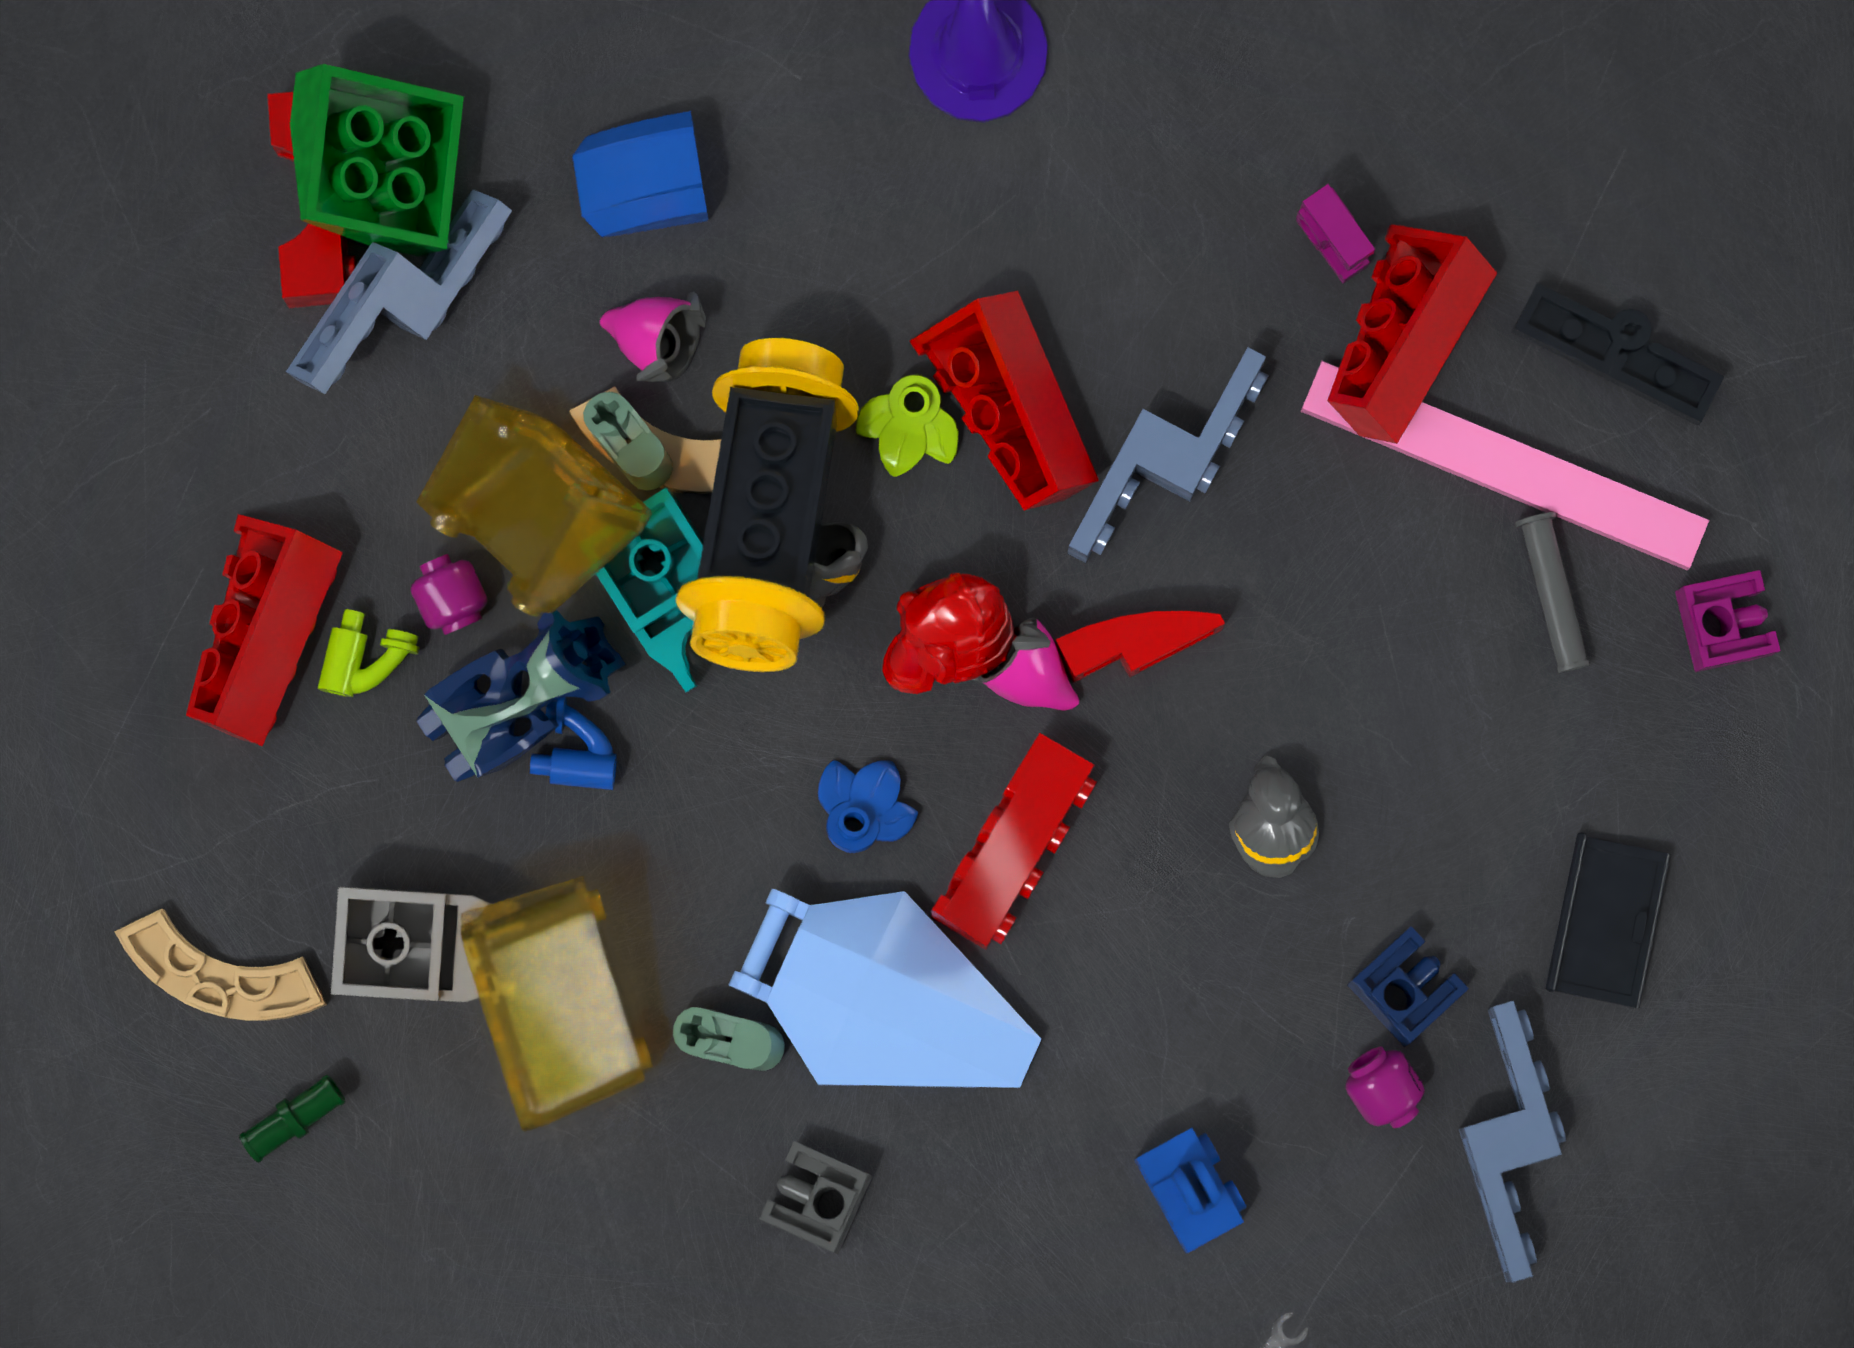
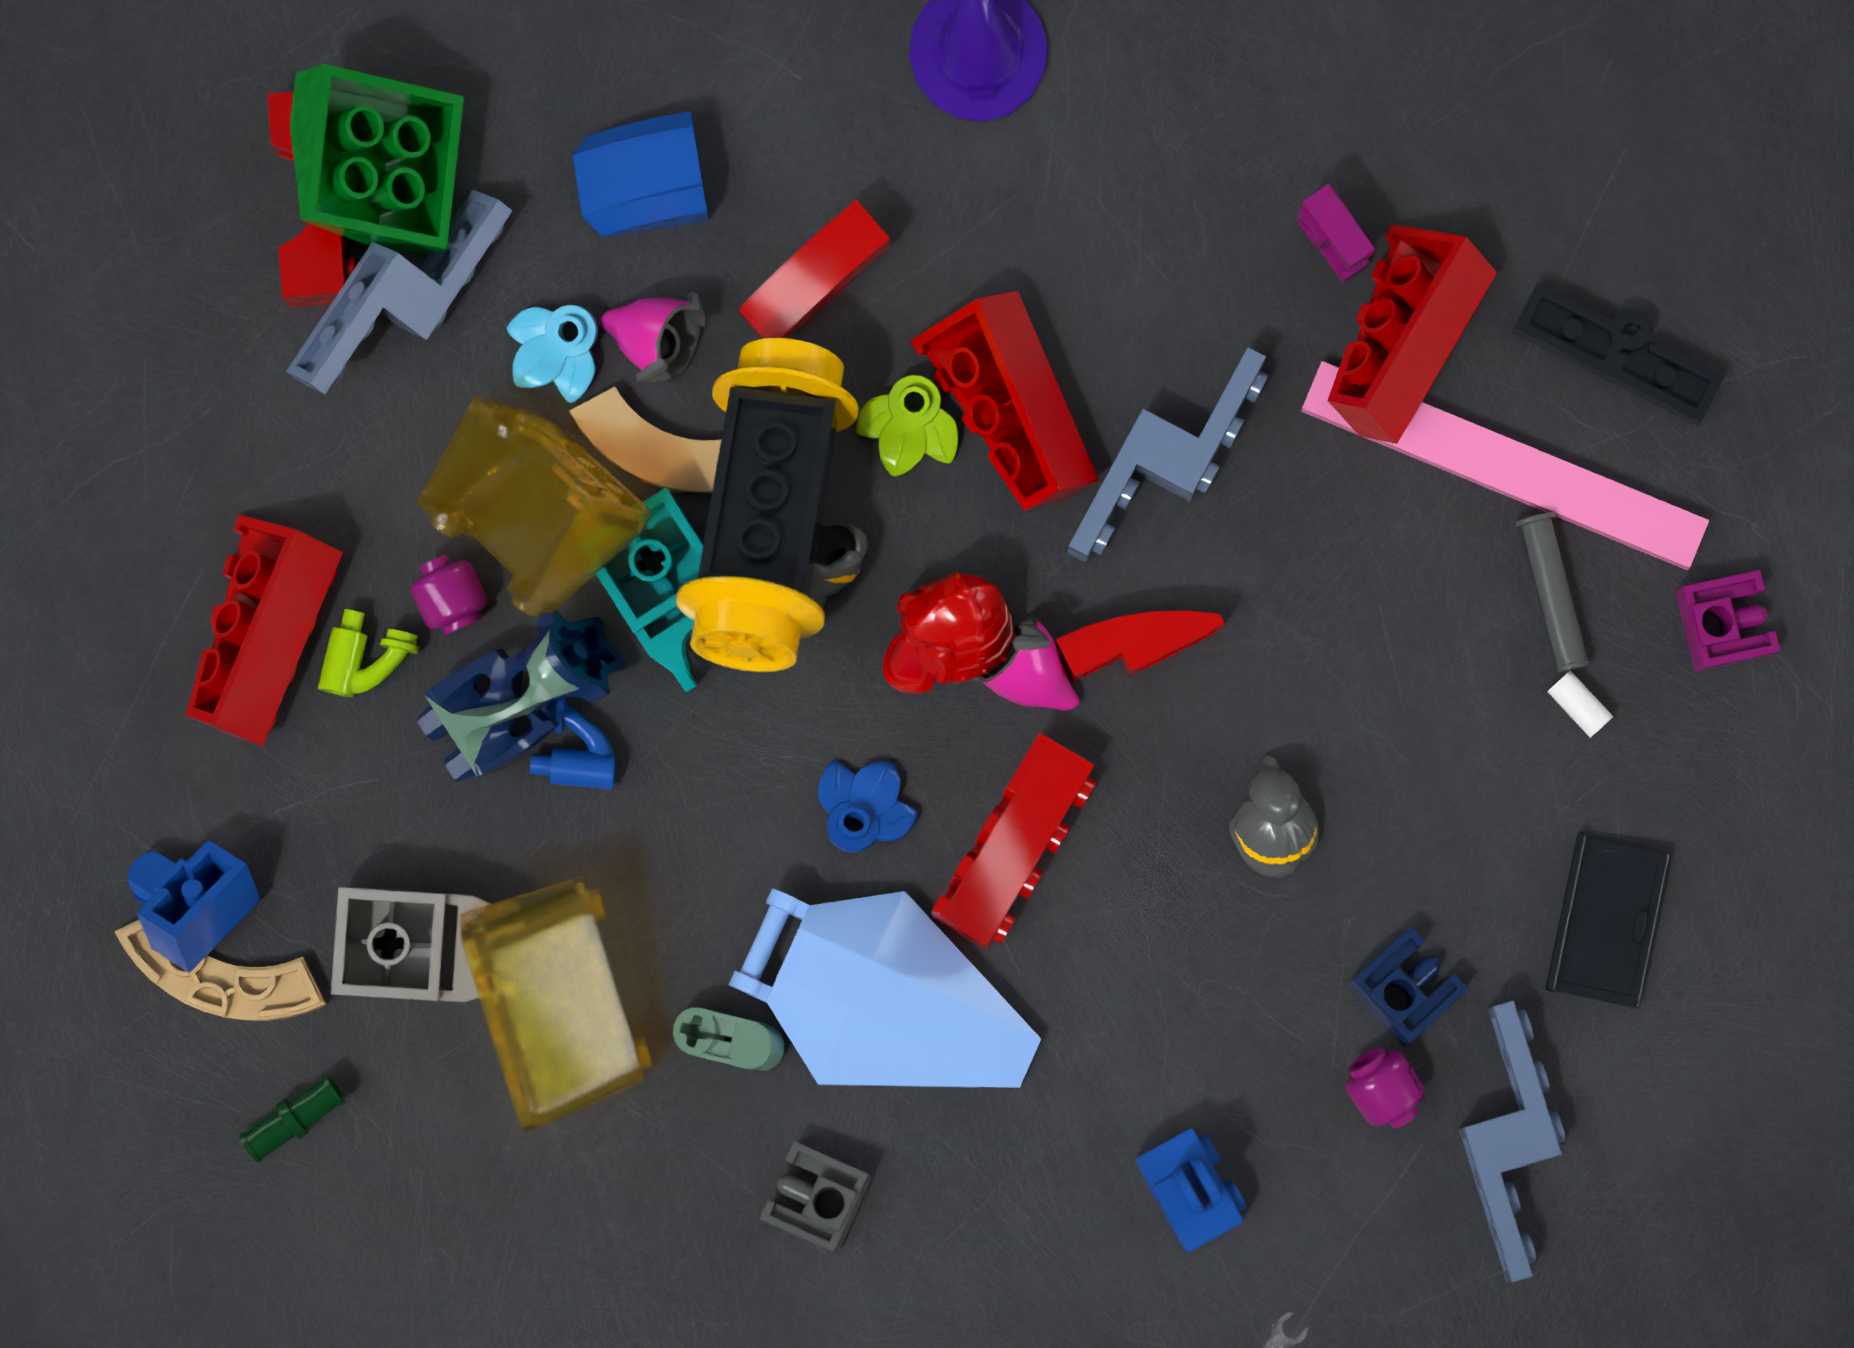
sand green piece [583,392,673,491] -> none
none -> blue brick [127,840,261,973]
none -> medium azure plate [507,305,598,403]
none -> red slope [738,199,891,339]
none -> white piece [1547,670,1613,738]

